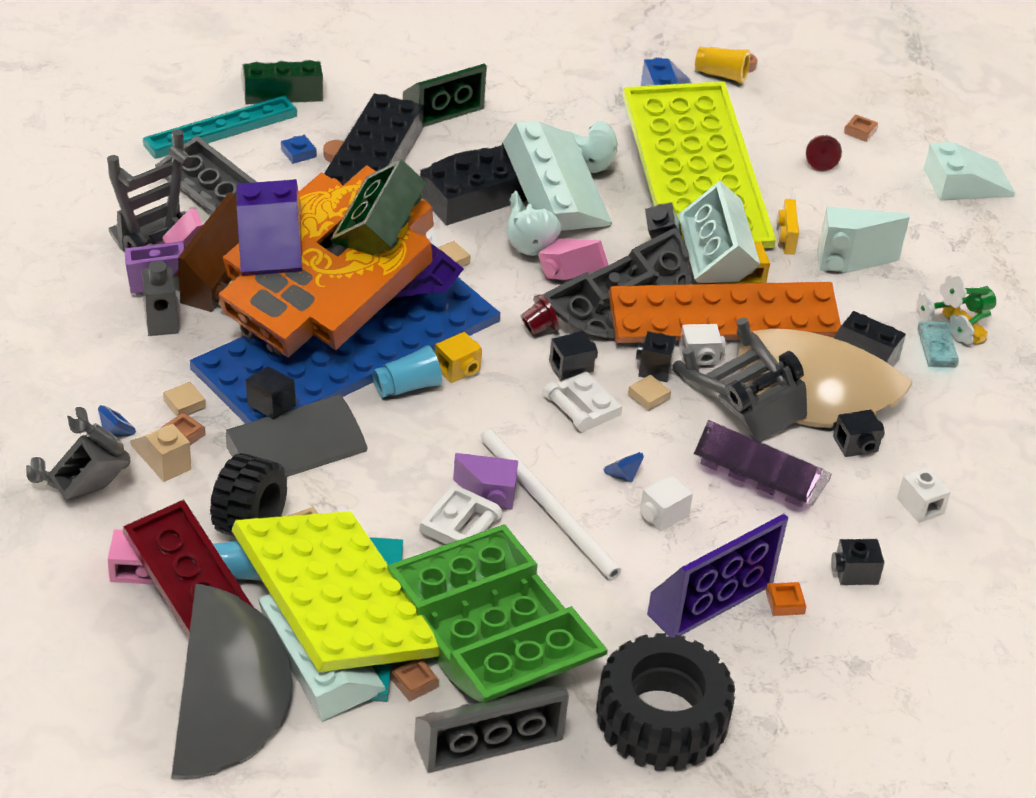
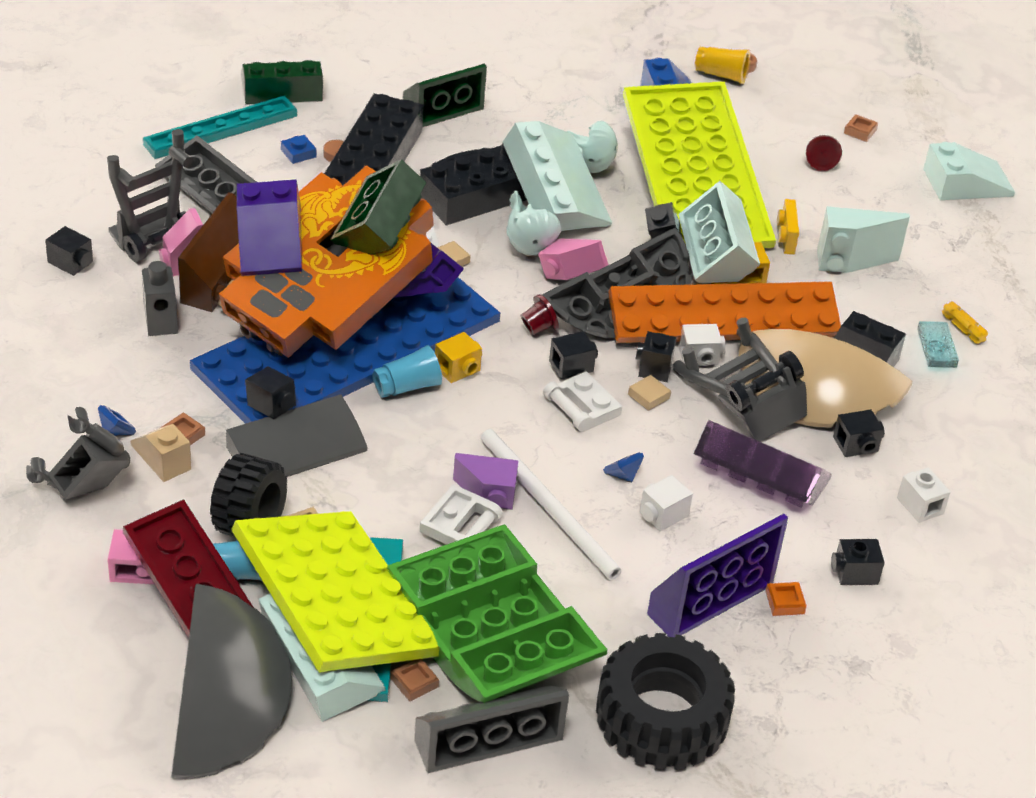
medium lavender slope [125,241,184,294] -> none
tan tile [163,382,206,416] -> none
white plant [917,276,996,344] -> none
none -> black brick [45,226,93,276]

